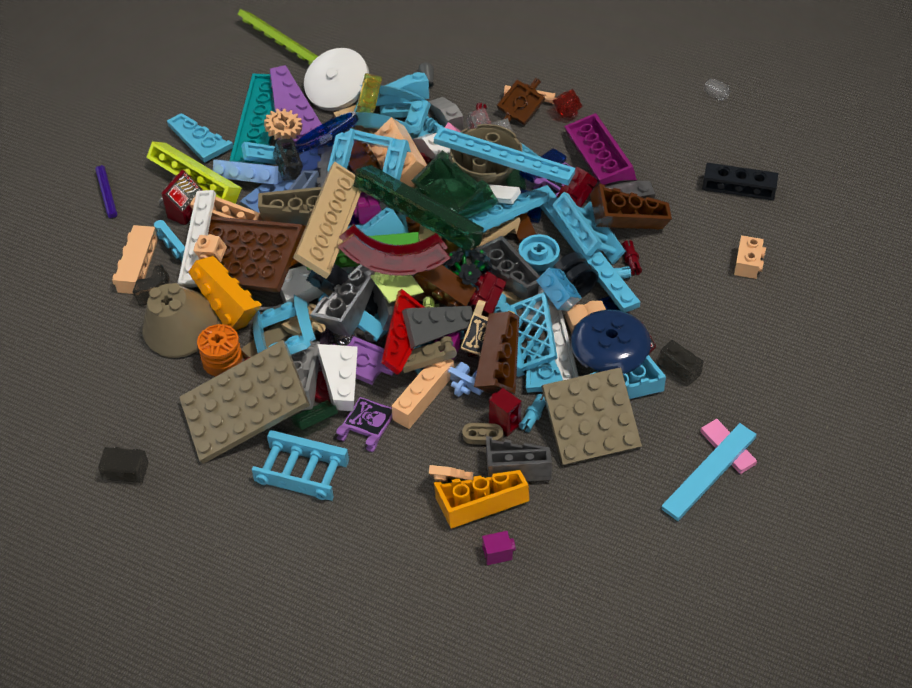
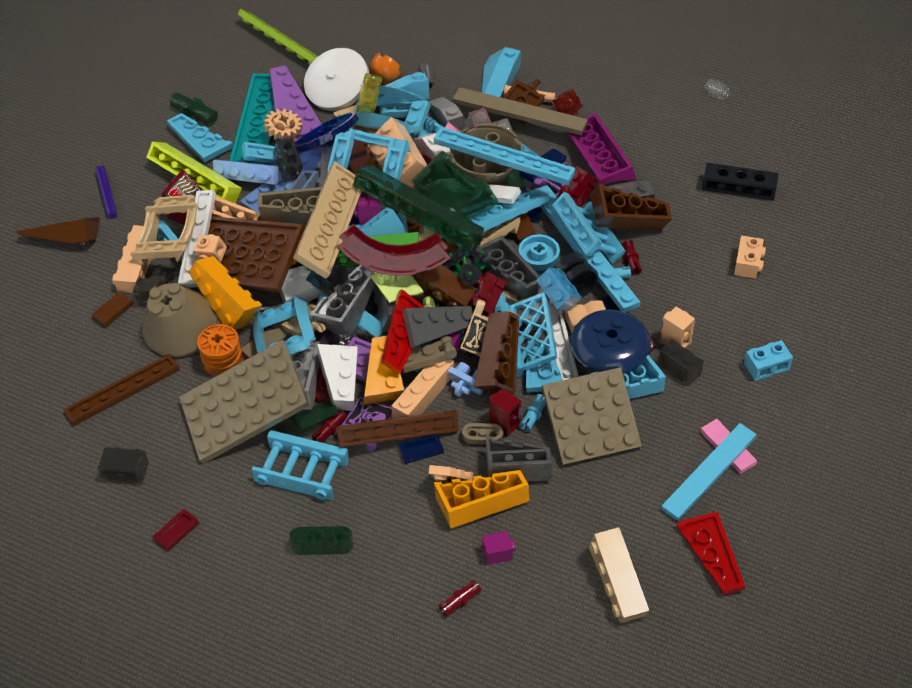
none -> reddish brown wedge [17,217,100,246]
none -> reddish brown tile [63,354,180,427]
none -> reddish brown tile [91,292,133,328]
none -> tan wedge [130,195,197,265]
none -> dark red tile [152,509,199,552]
none -> clear green piece [170,92,218,125]
none -> clear green beam [289,526,354,555]
none -> dark red pin [311,409,347,443]
none -> reddish brown tile [336,410,459,448]
none -> light orange wedge [363,336,404,405]
none -> orange cylinder [369,53,403,85]
none -> clear blue tile [398,434,444,464]
none -> dark red pin [438,580,482,617]
none -> dark tan tile [453,87,588,135]
none -> medium azure wedge [482,47,521,98]
none -> tan wedge [589,527,649,623]
none -> light nougat brick [661,307,695,354]
none -> red wing [676,511,745,595]
none -> medium azure brick [744,340,793,381]

